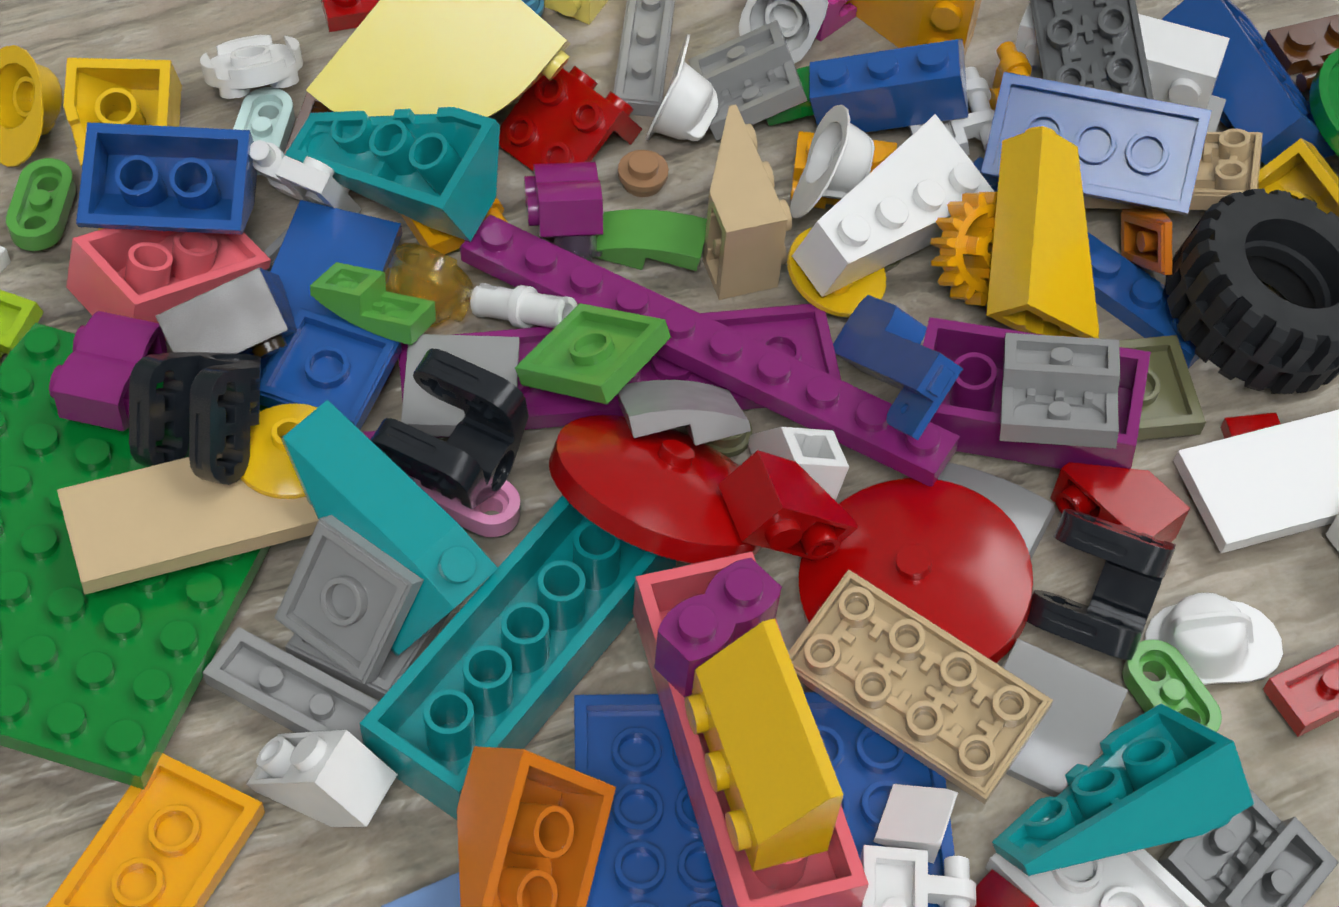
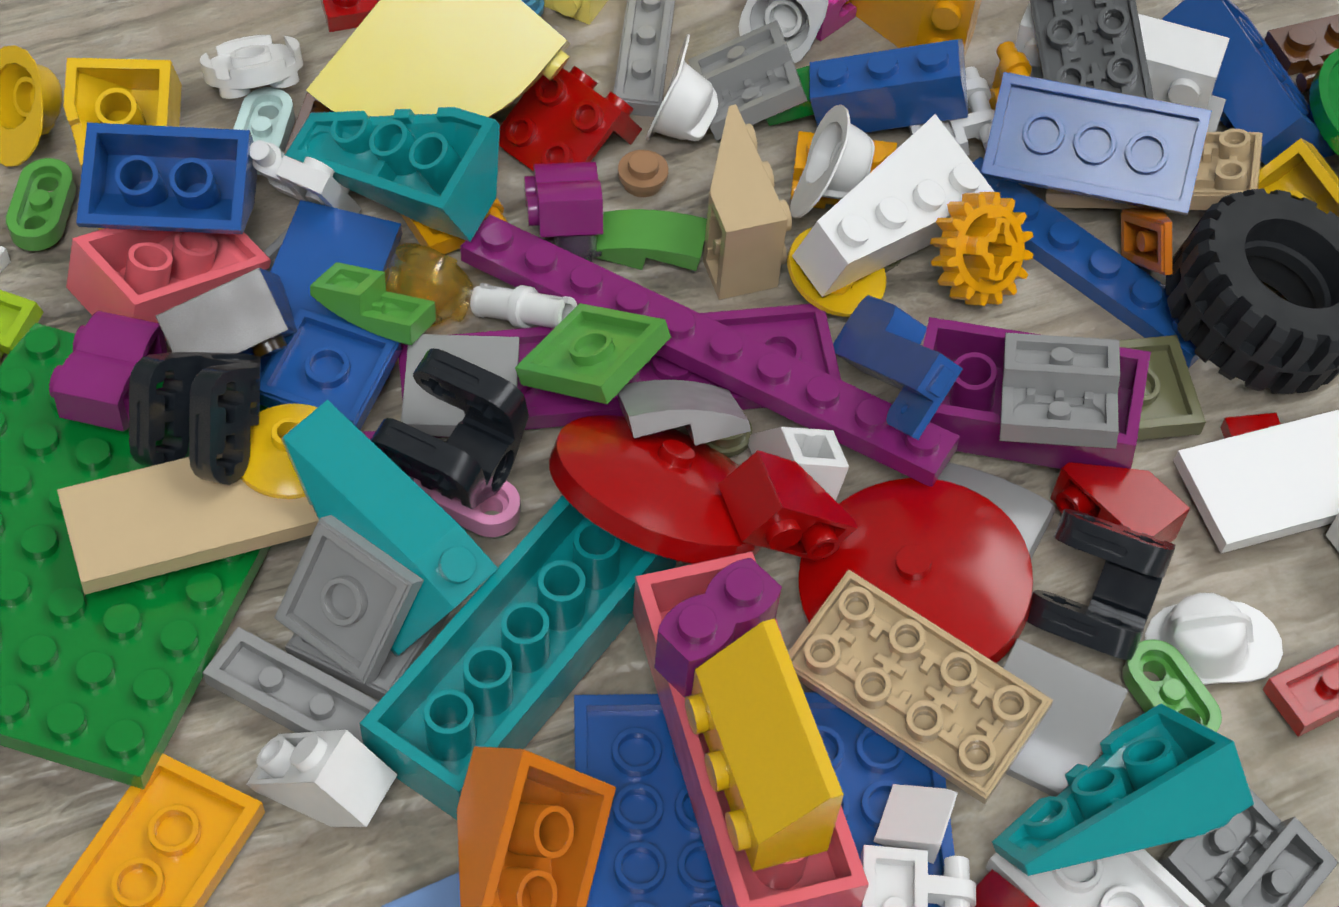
yellow slope [986,126,1099,338] -> none

